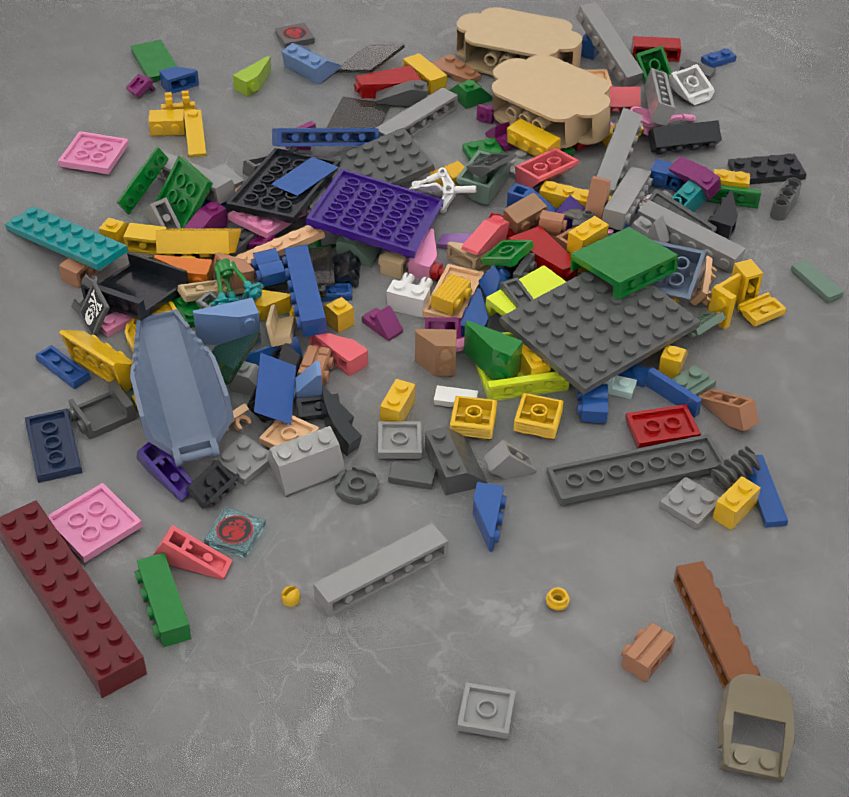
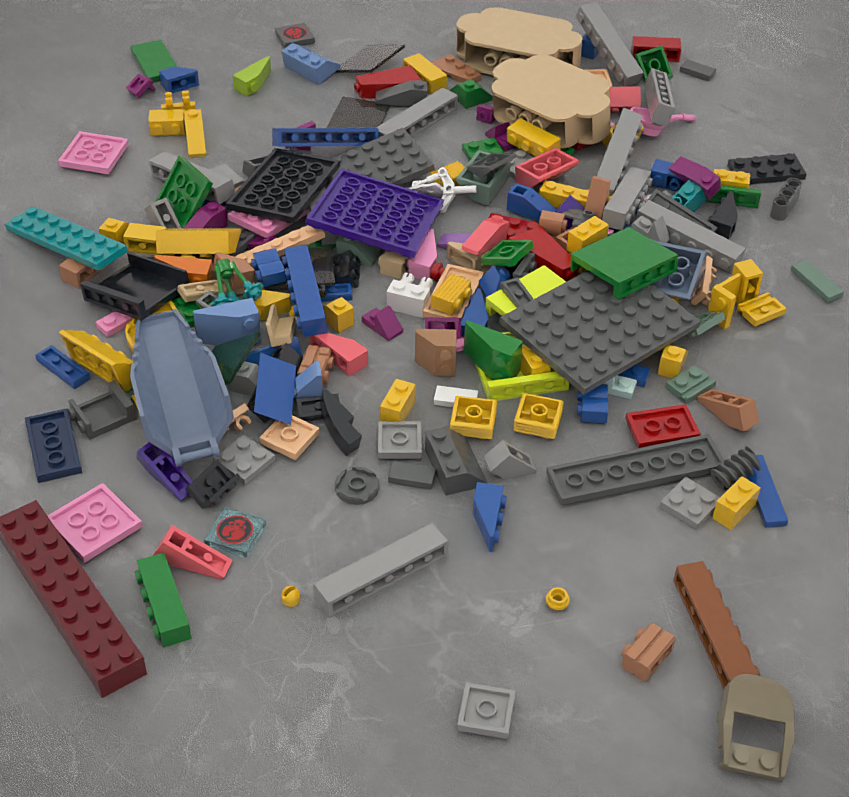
flag [71,274,110,336] -> none
green bracket [117,148,169,214] -> none
light grey slope [267,426,345,497] -> none
blue sticker [271,157,339,196] -> none
medium nougat brick [504,192,547,234] -> none
blue tile [646,368,702,417] -> none
black brick [648,120,722,154] -> none
white slope [668,64,715,105] -> none
blue plate [701,48,737,68] -> none

